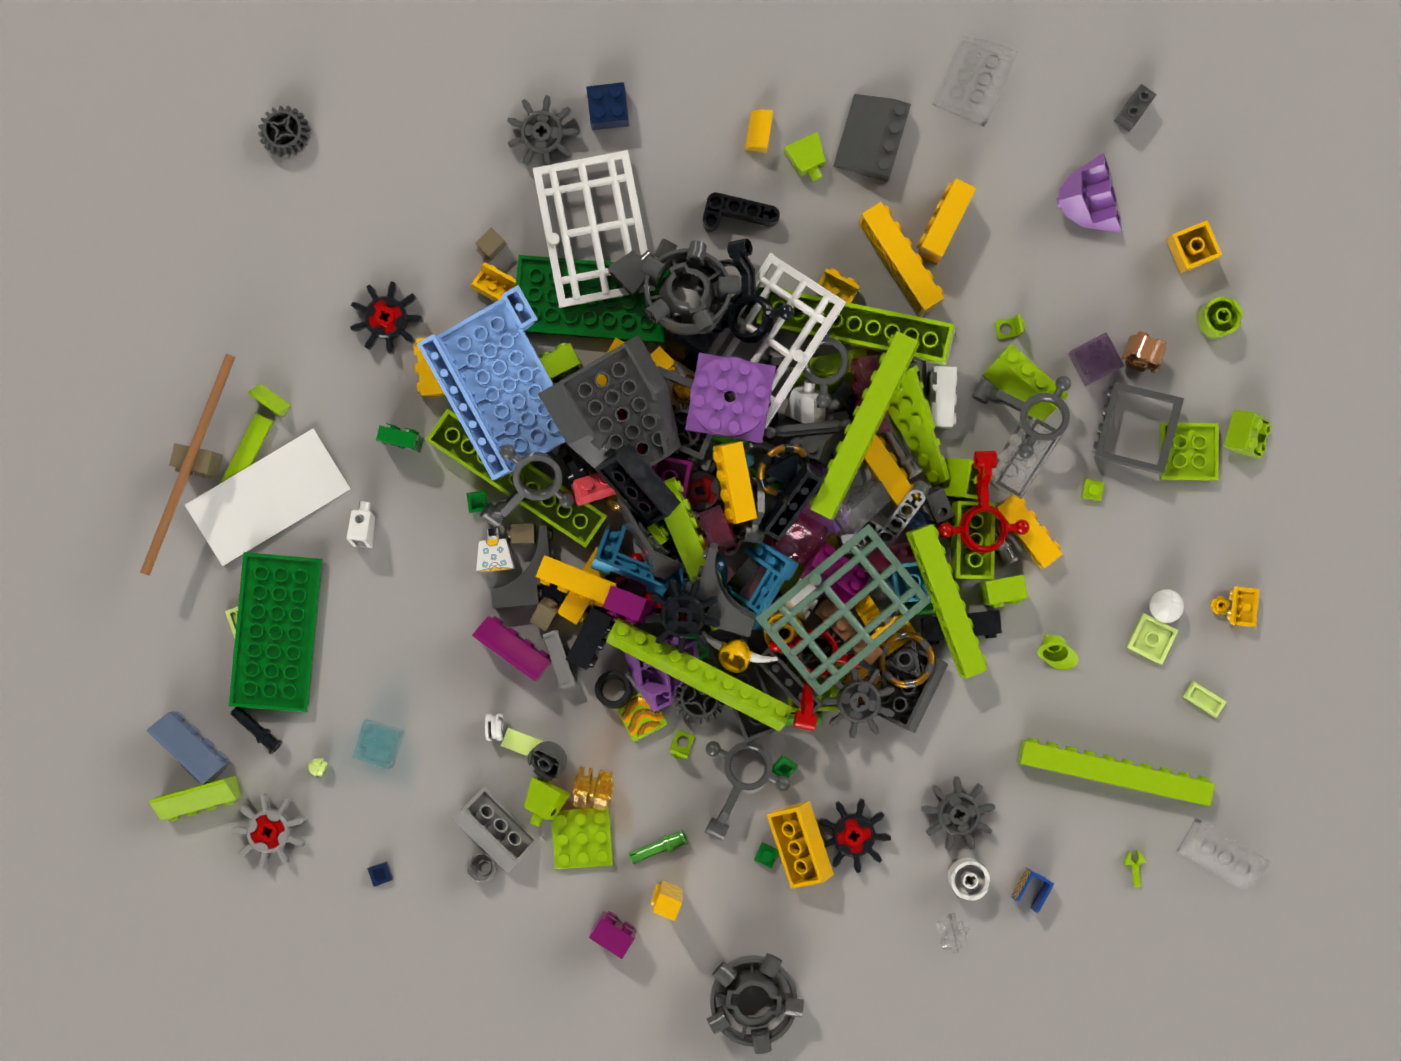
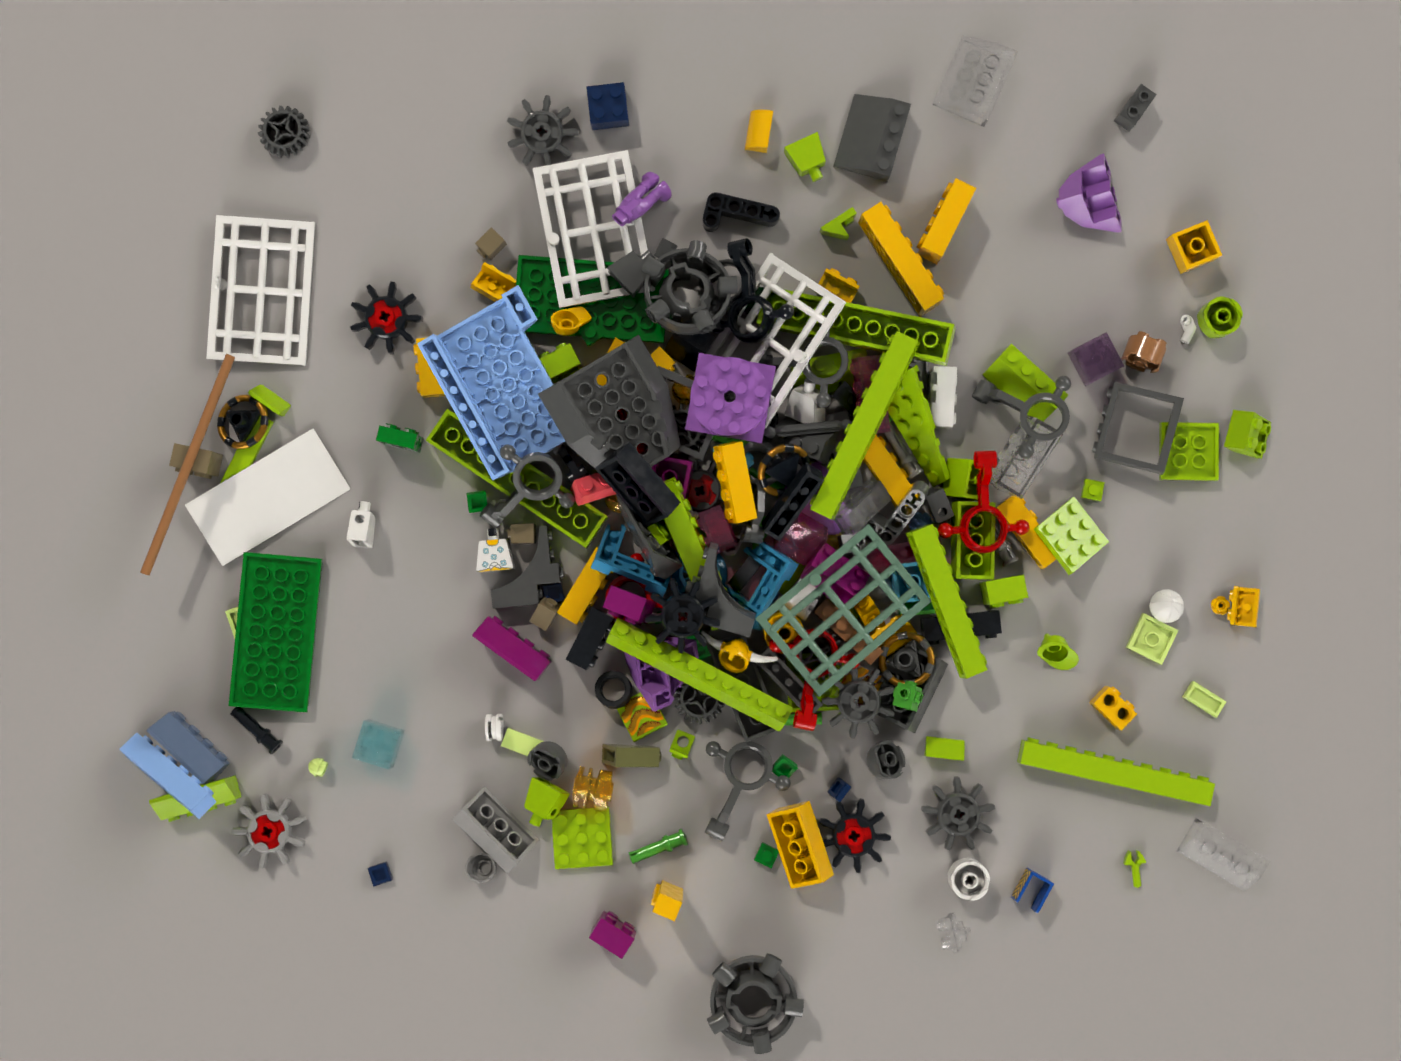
yellow brick [536,555,618,608] -> none
light grey container [541,629,577,689] -> none
lime bracket [995,314,1025,340] -> none
none -> light blue brick [119,733,216,819]
none -> white door [206,215,315,366]
none -> black piece [217,395,269,449]
none -> yellow cap [551,306,592,336]
none -> green plate [578,320,604,347]
none -> olive slope [602,744,661,767]
none -> medium lavender piece [612,172,672,226]
none -> lime slope [819,207,857,240]
none -> dark blue tile [828,777,851,802]
none -> dark grey cylinder [866,740,905,780]
none -> bright green brick [893,680,923,712]
none -> lime slope [924,736,965,761]
none -> lime plate [1034,496,1109,575]
none -> yellow brick [1089,686,1137,731]
none -> white arm [1180,315,1196,344]

